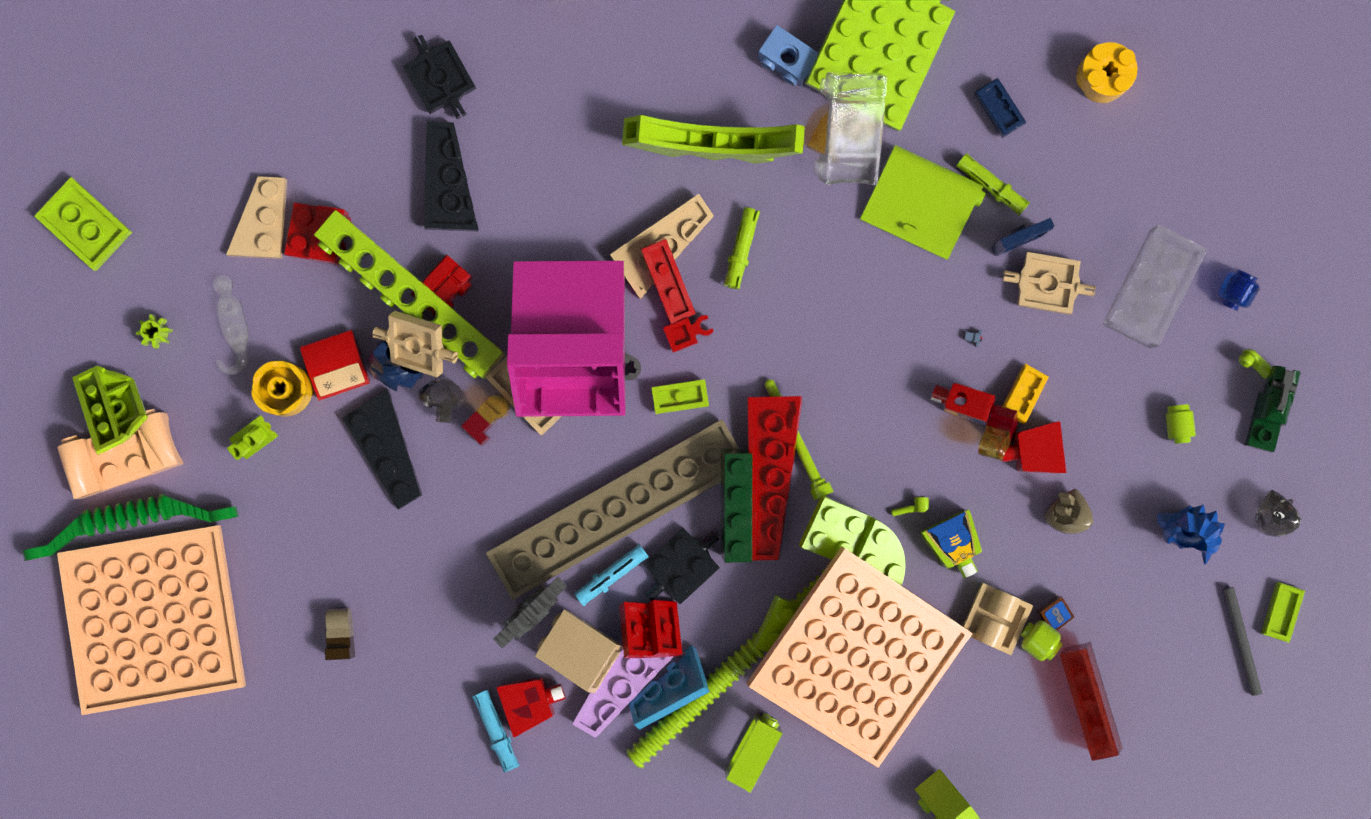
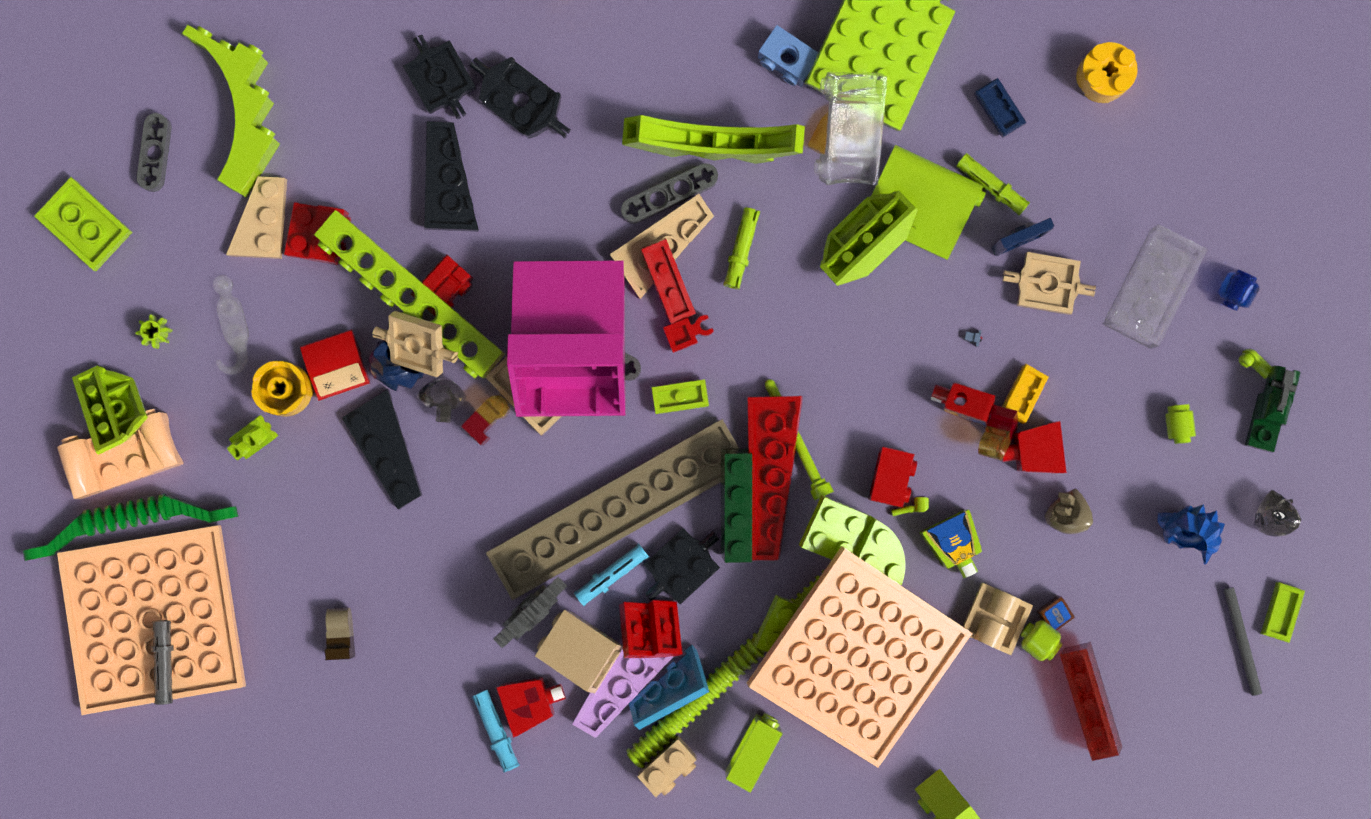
none -> dark grey beam [137,113,172,192]
none -> dark grey pin [151,620,174,705]
none -> lime arch [182,24,280,198]
none -> black plate [470,57,571,139]
none -> dark grey beam [621,163,718,224]
none -> tan brick [637,735,697,797]
none -> lime wedge [820,191,917,286]
none -> red brick [868,447,917,508]

